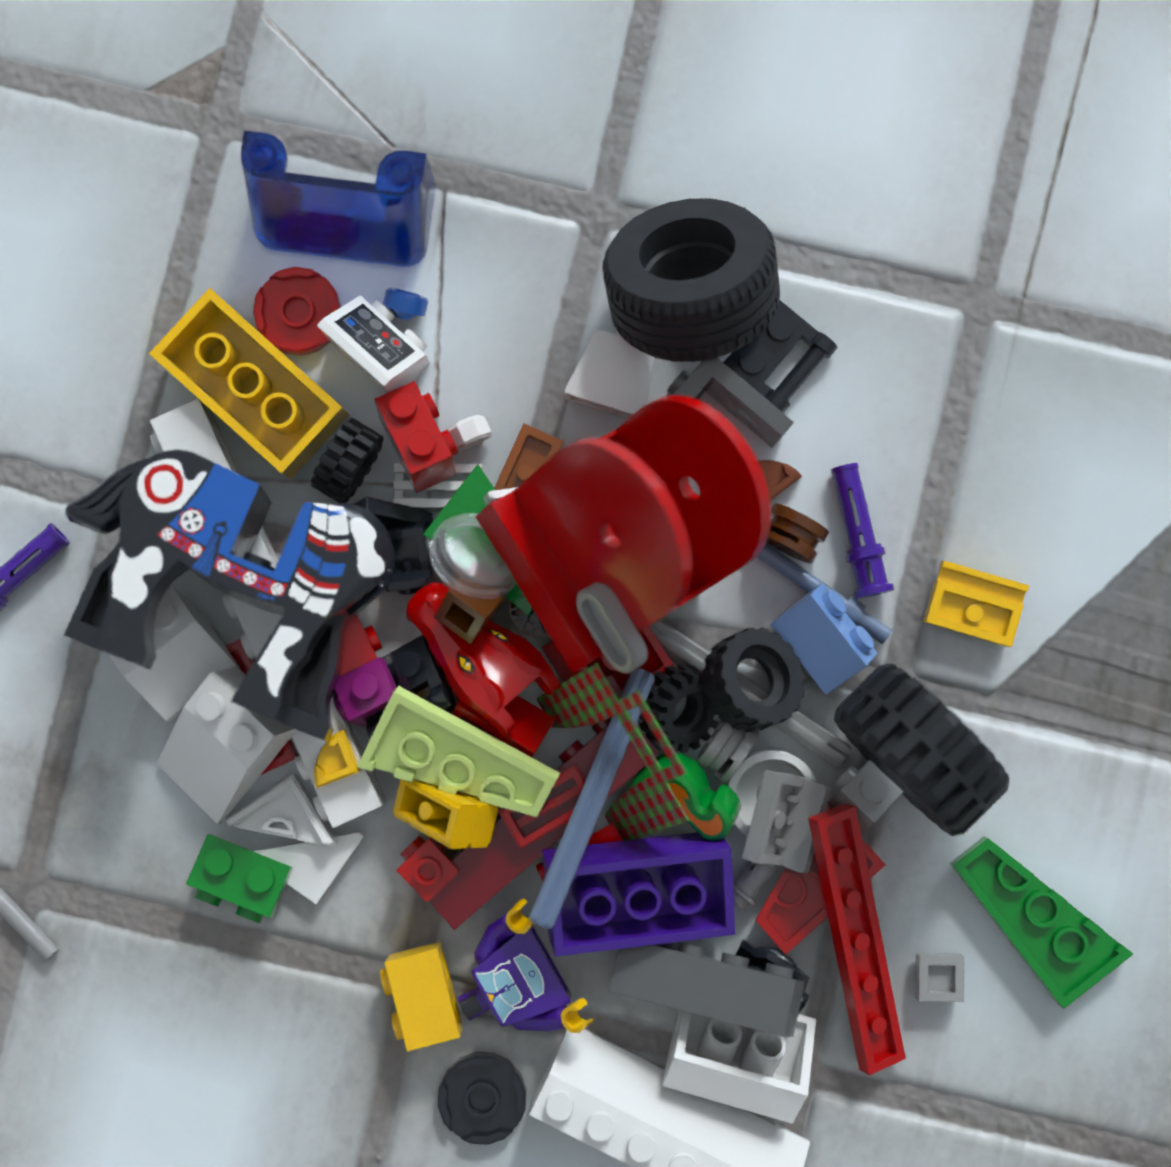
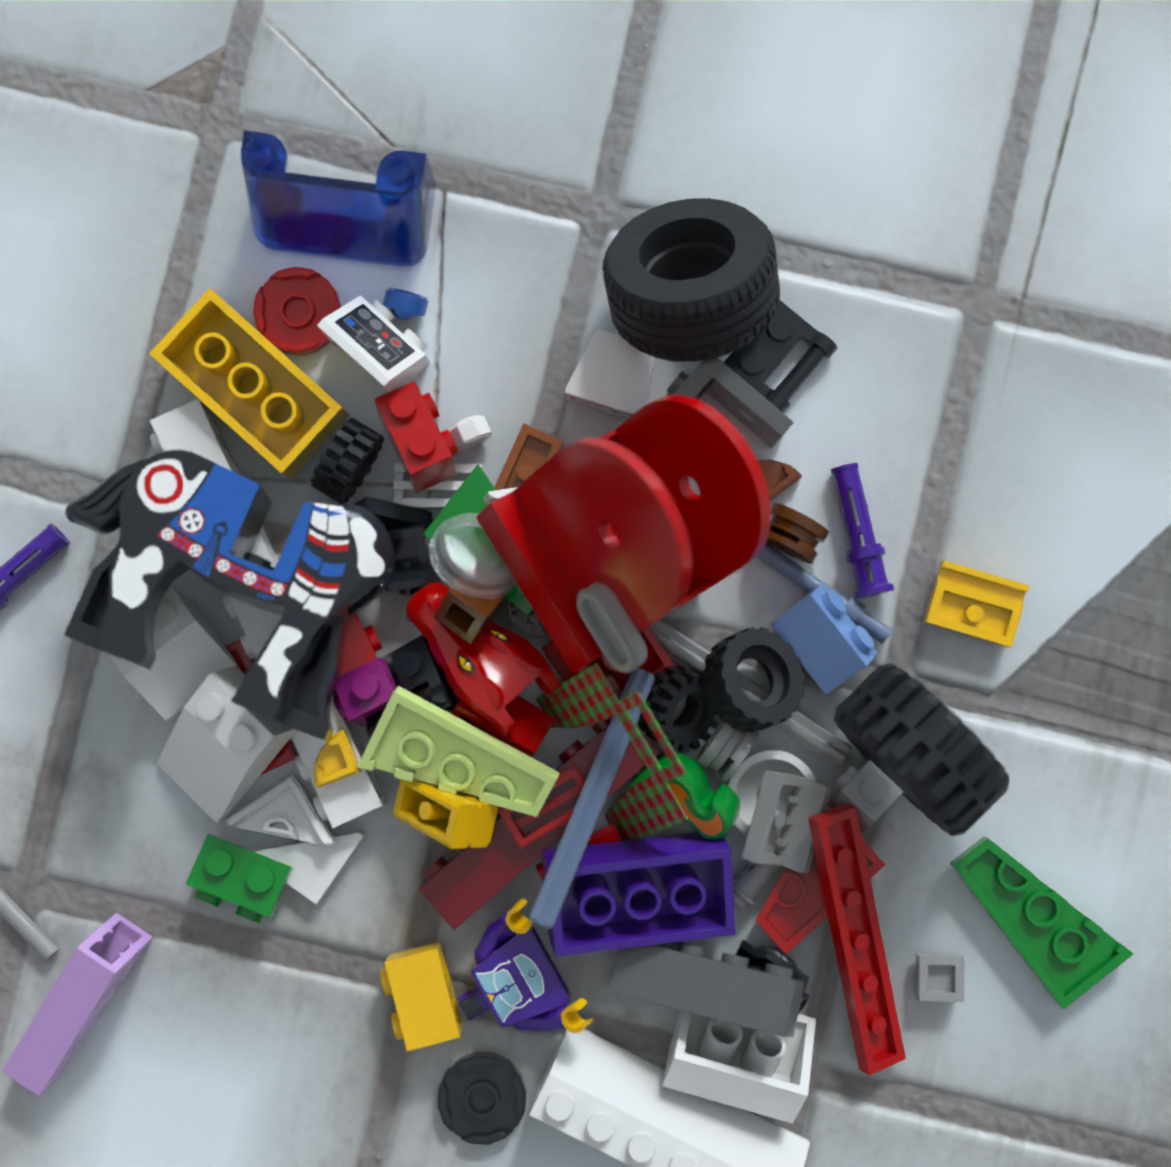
red bracket [396,835,459,901] -> none
none -> lavender slope [2,912,153,1096]

